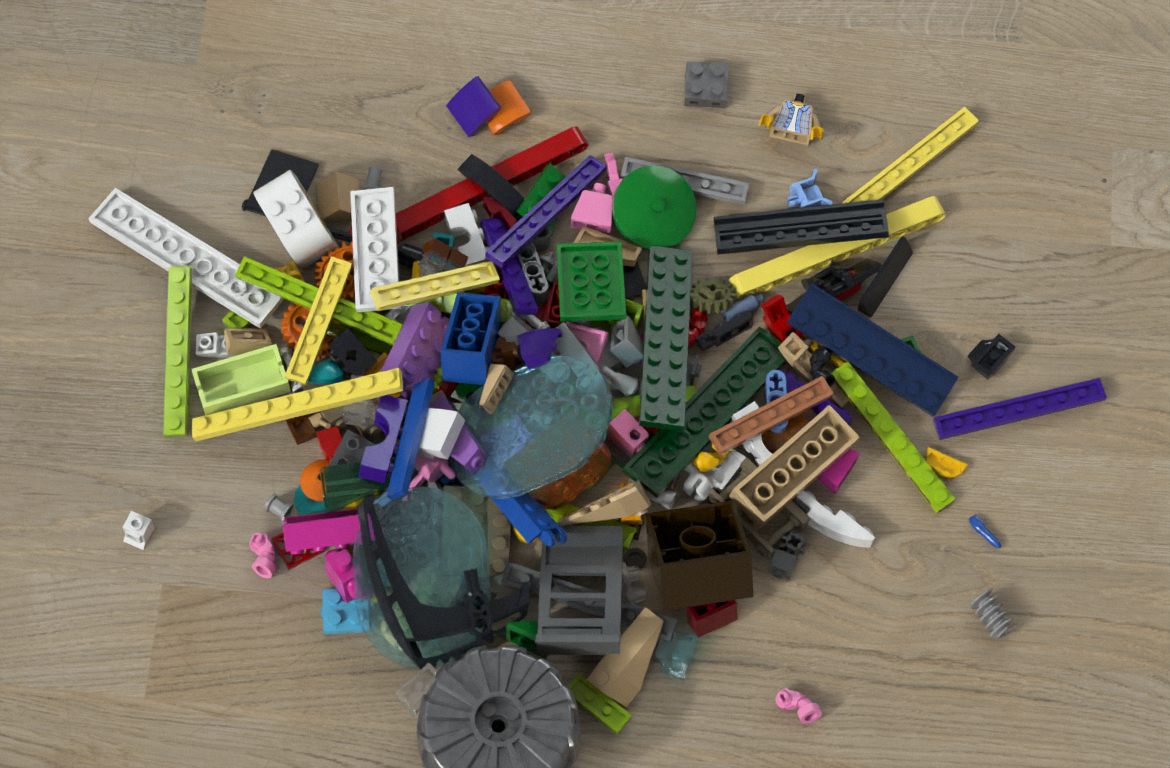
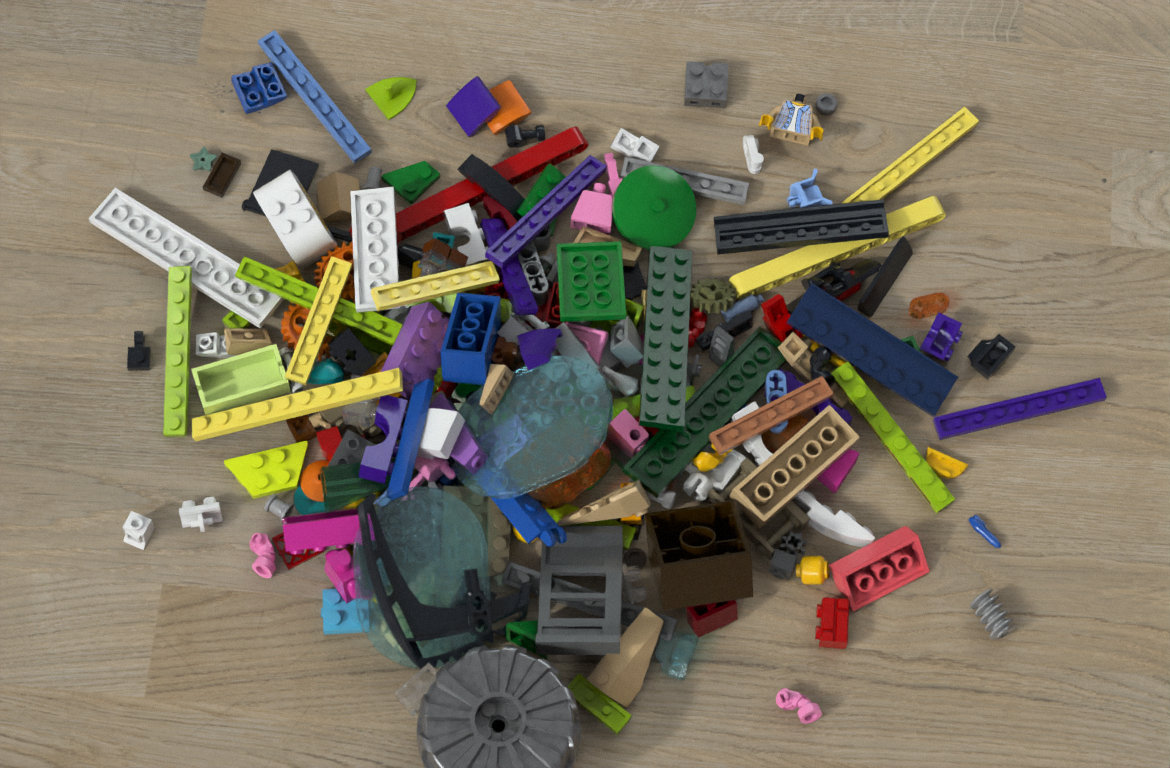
none -> black plate [127,331,151,371]
none -> white hips [179,497,223,533]
none -> sand green plate [190,147,217,171]
none -> dark brown tile [203,153,241,198]
none -> neon yellow wing [224,441,308,499]
none -> blue slope [231,62,287,114]
none -> medium blue plate [258,30,372,164]
none -> lime shield [365,77,417,120]
none -> green wing [381,161,440,205]
none -> black leg [505,124,545,148]
none -> white slope [610,128,659,162]
none -> dark grey slope [708,326,734,367]
none -> white plate [743,135,764,174]
none -> yellow head [796,556,830,585]
none -> red brick [815,597,850,649]
none -> flat silver tile [816,94,837,115]
none -> coral slope [829,526,930,612]
none -> clear orange beam [908,292,949,319]
none -> dark purple cylinder [920,312,963,362]

